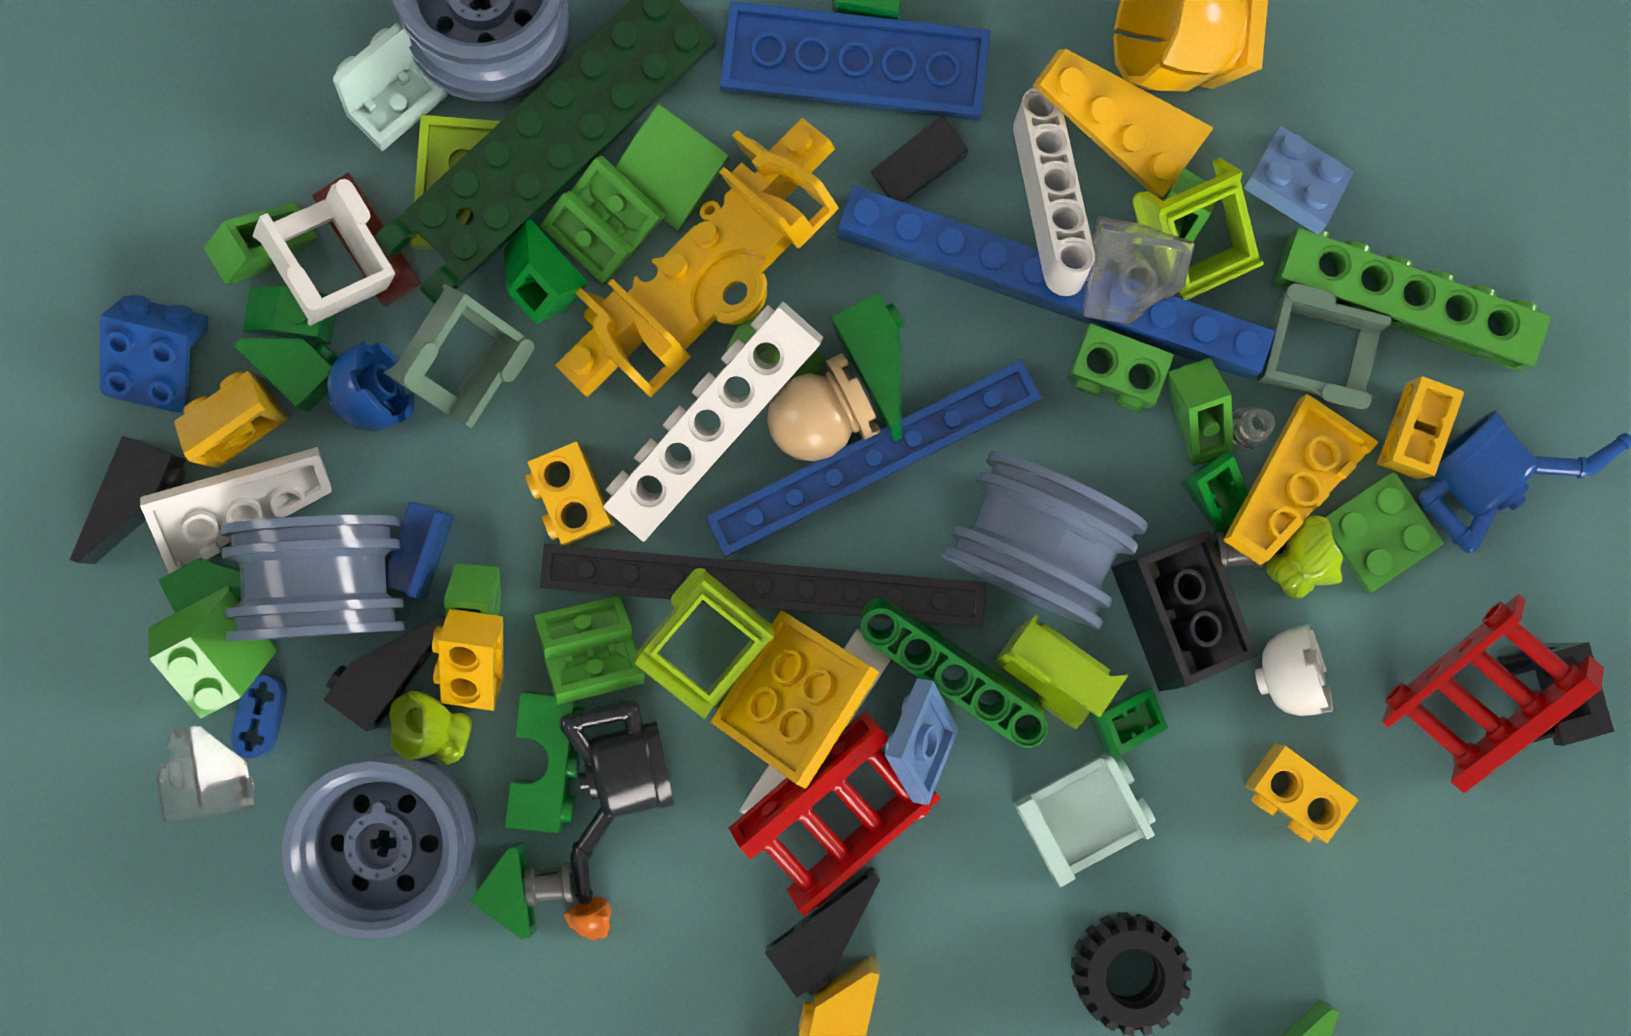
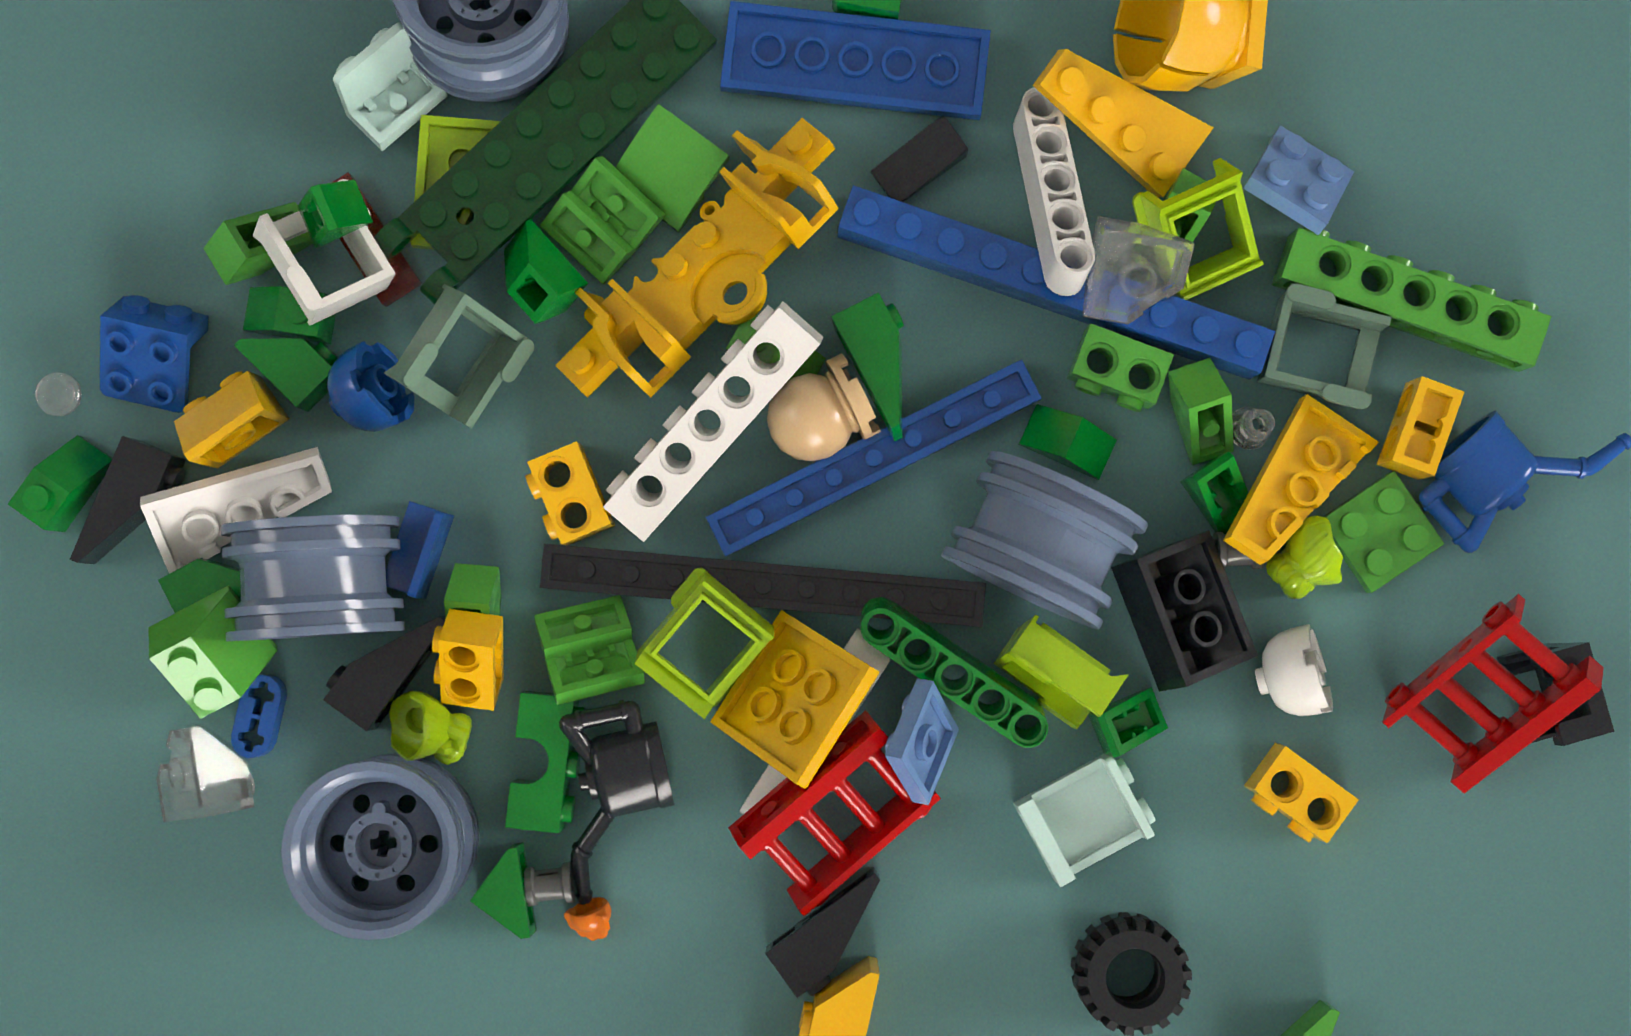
none -> green slope [8,435,112,532]
none -> clear plate [35,372,82,416]
none -> green slope [297,180,373,248]
none -> green slope [1018,404,1117,480]

